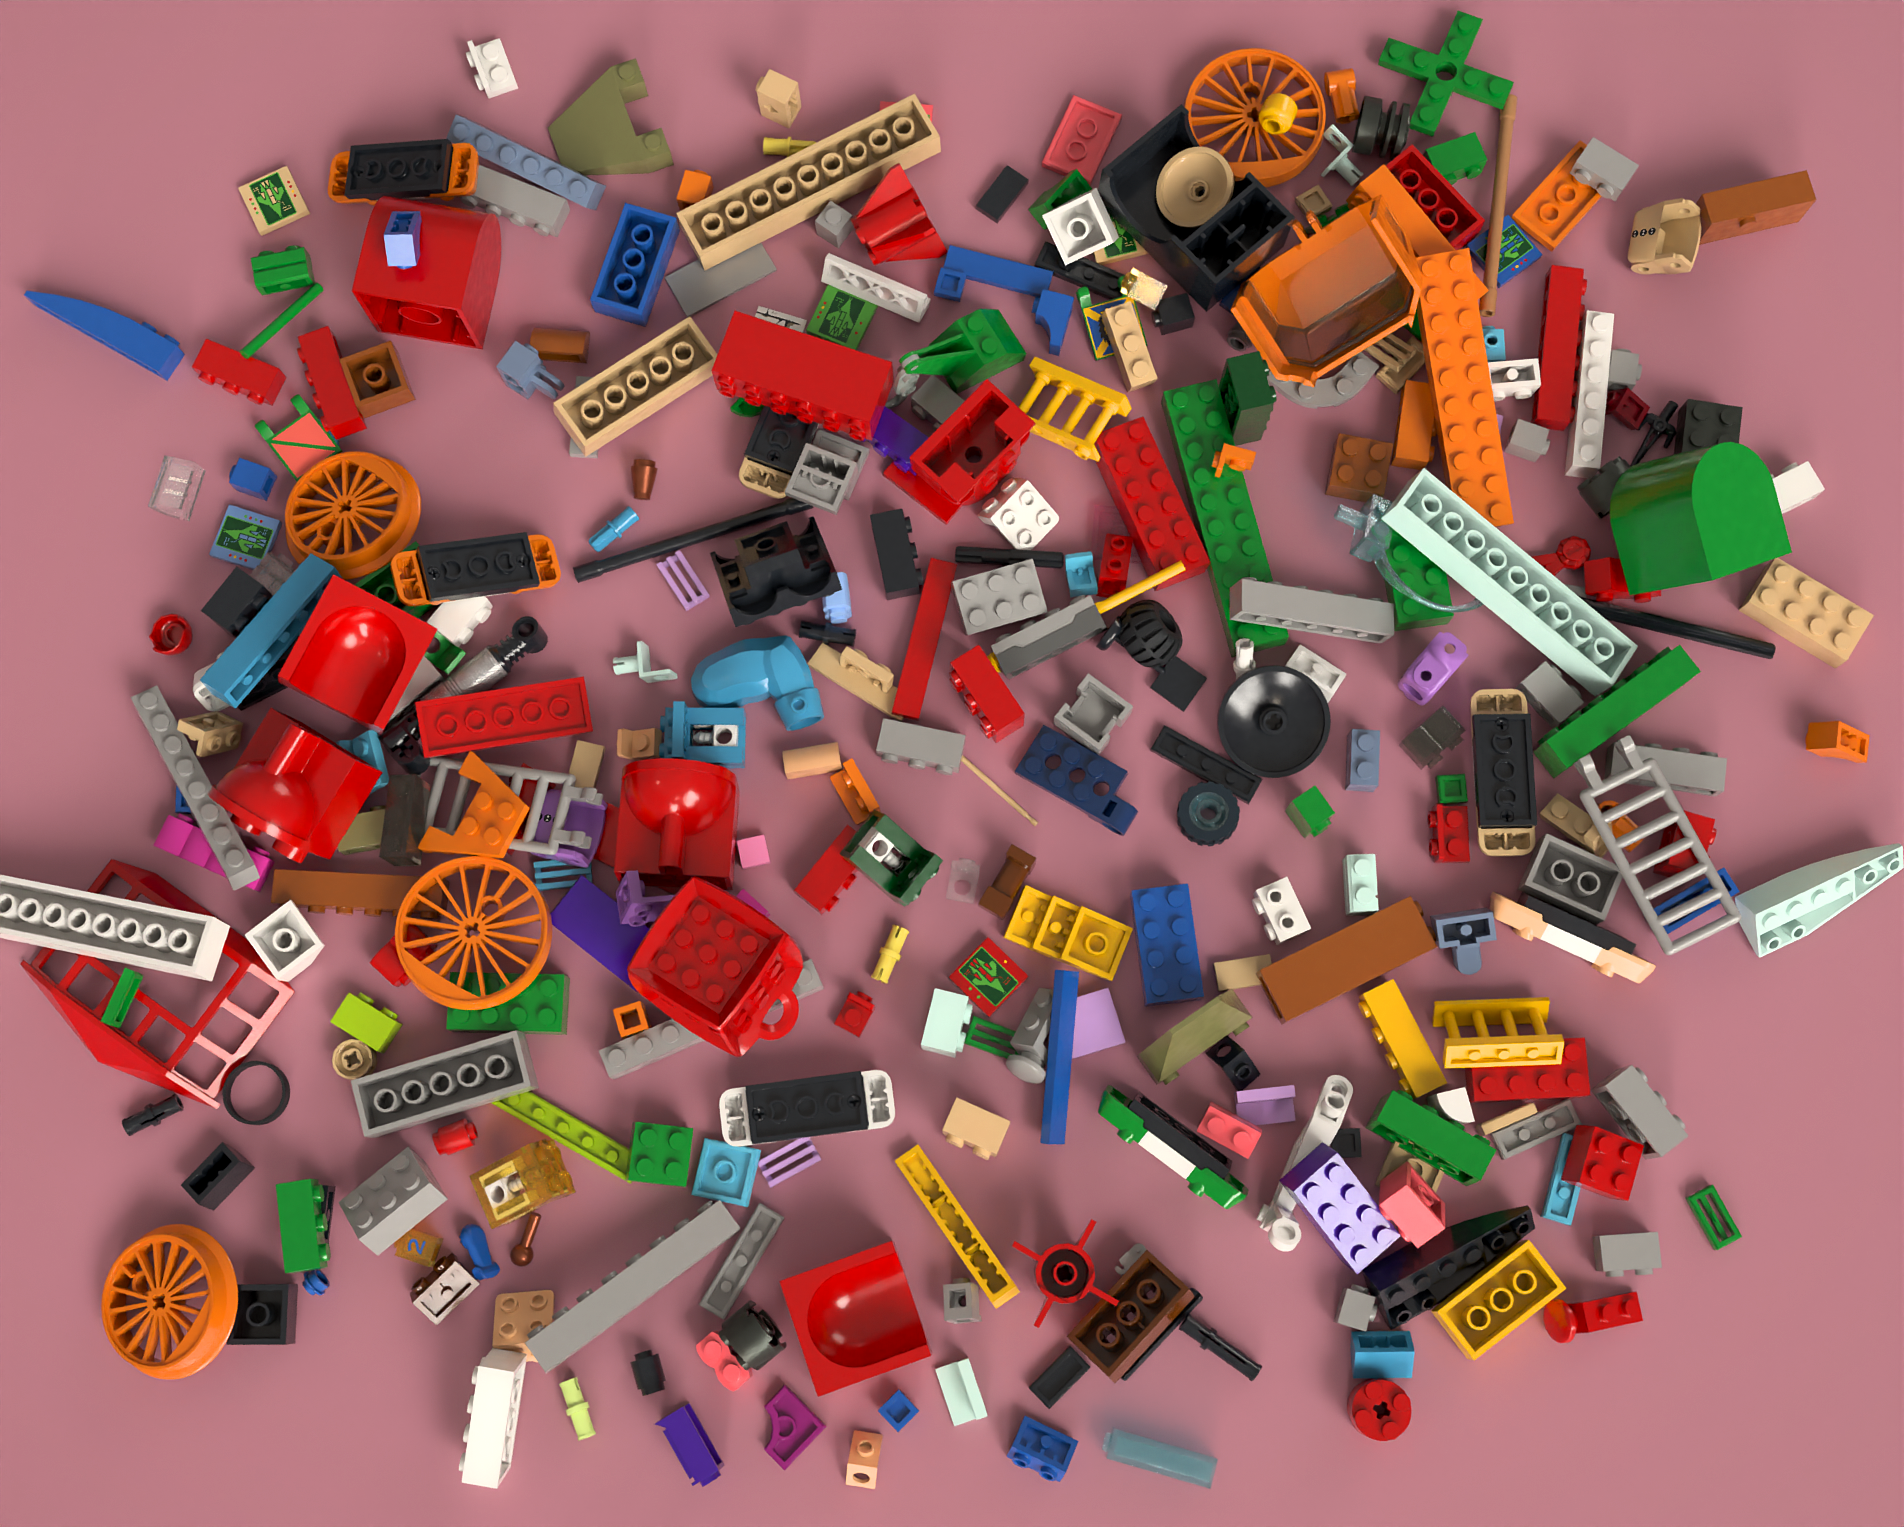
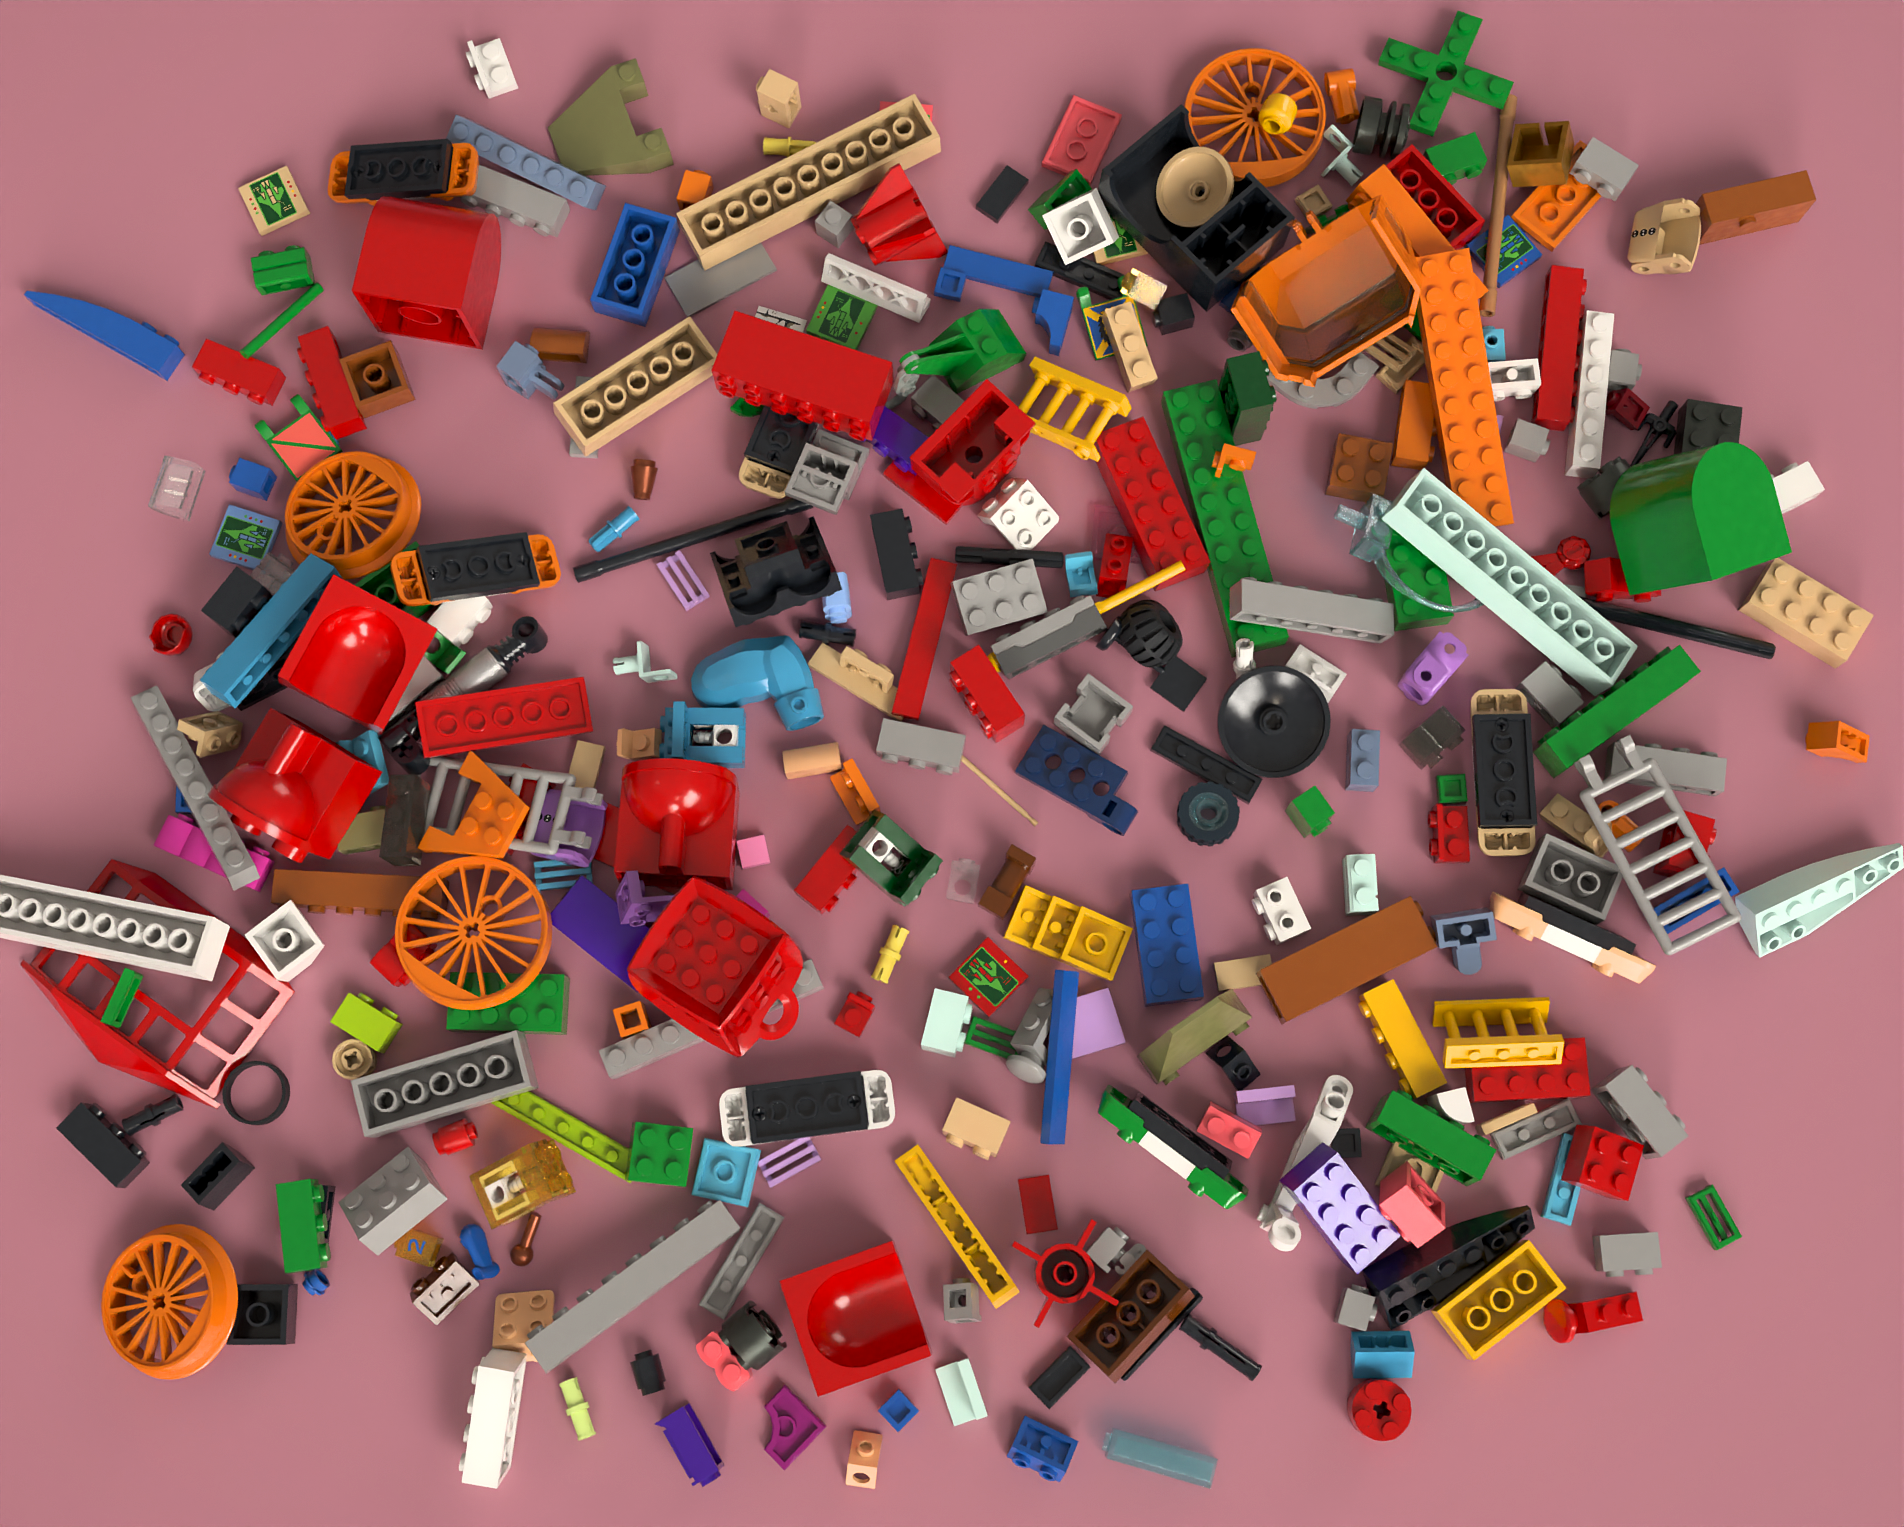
arch [384,211,422,269] -> none
none -> black brick [56,1102,150,1188]
none -> red sticker [1018,1175,1058,1234]
none -> light grey brick [1086,1227,1129,1273]
none -> pearl gold piece [1507,121,1574,187]

